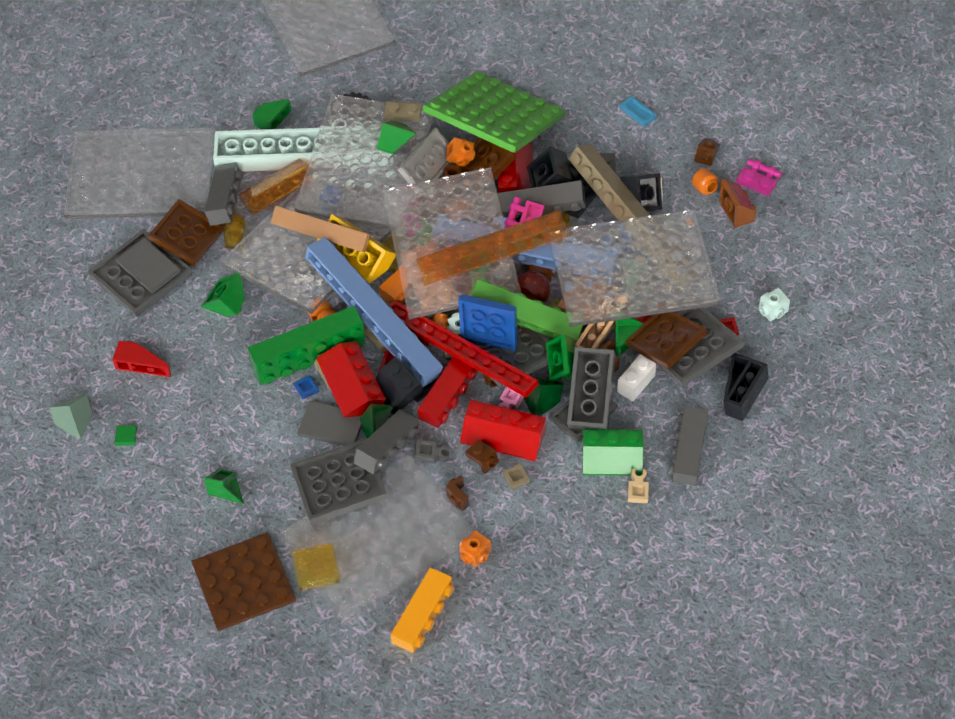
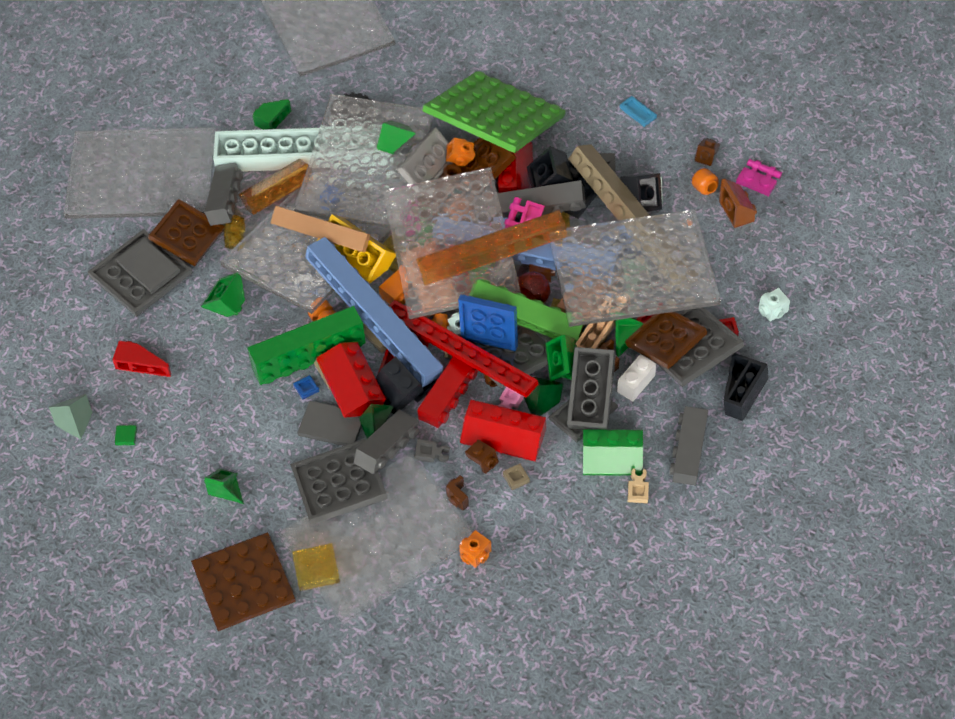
dark tan plate [384,101,422,122] -> none
light orange brick [390,567,454,653] -> none

